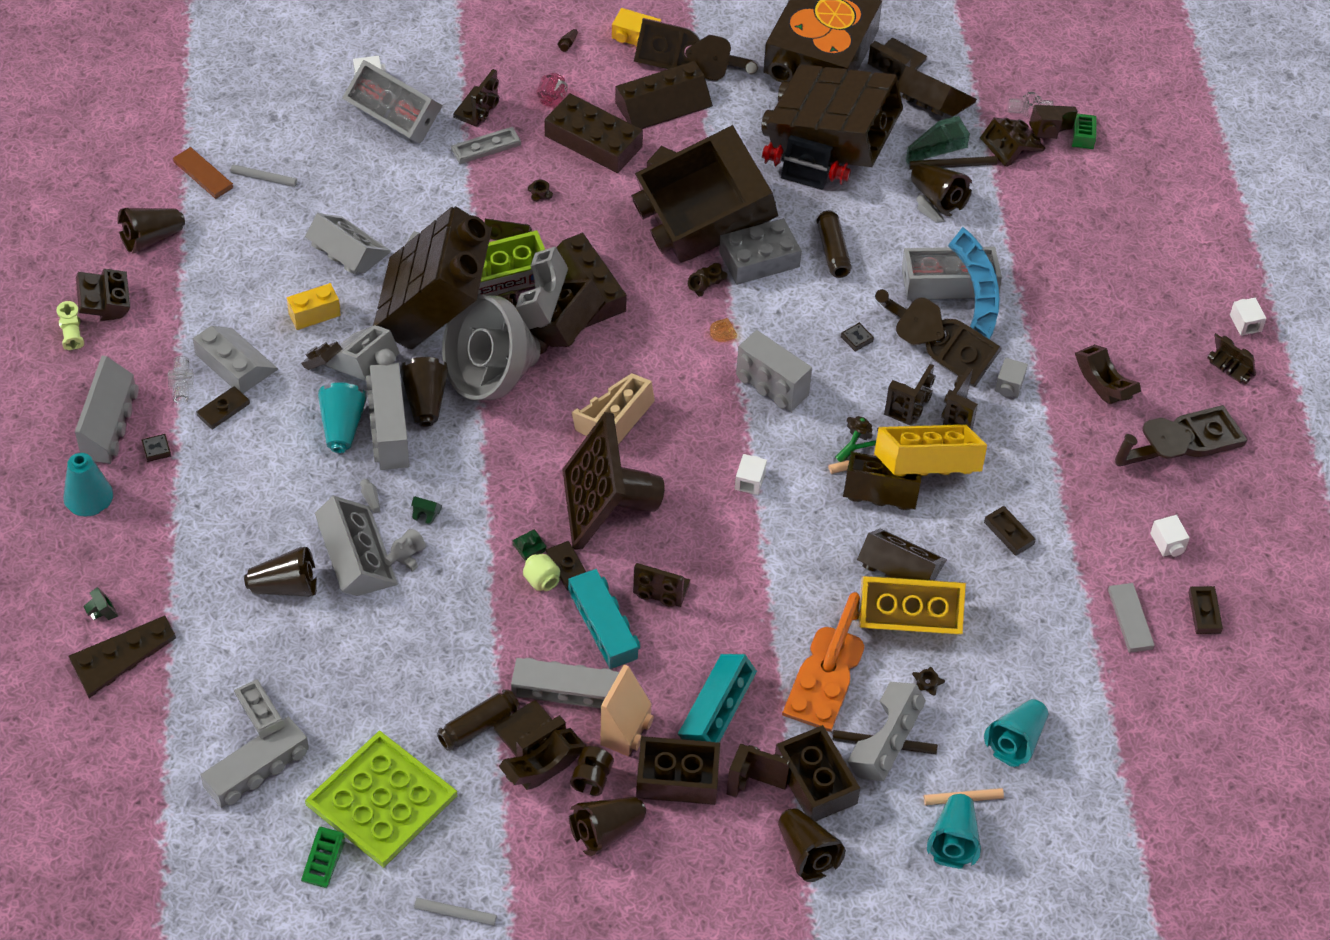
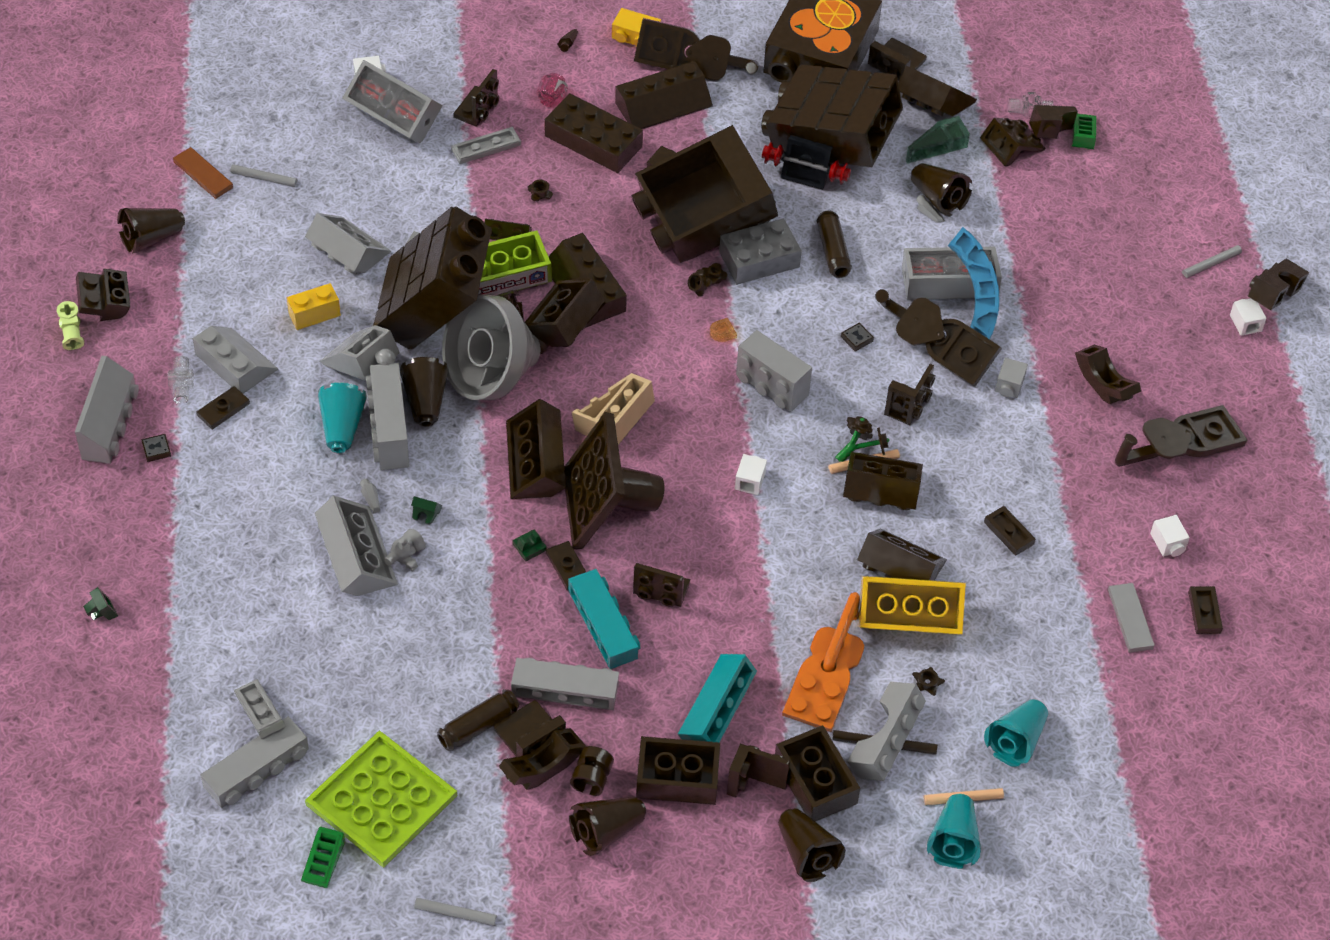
teal cone [63,453,113,517] -> none
dark brown wing [69,616,176,698] -> none
dark brown cone [244,546,317,597] -> none
dark brown plate [301,341,343,370] -> none
light grey arch [516,246,568,329] -> none
yellowish green head [523,554,560,591] -> none
light nougat slope [600,665,654,757] -> none
yellow brick [874,425,987,476] -> none
dark brown bar [908,156,998,170] -> none
dark brown bracket [941,367,978,430] -> none
dark brown hinge [1207,333,1256,384] -> none
none -> dark brown slope [506,398,566,499]
none -> light grey bar [1182,245,1242,278]
none -> dark brown arch [1248,258,1310,310]

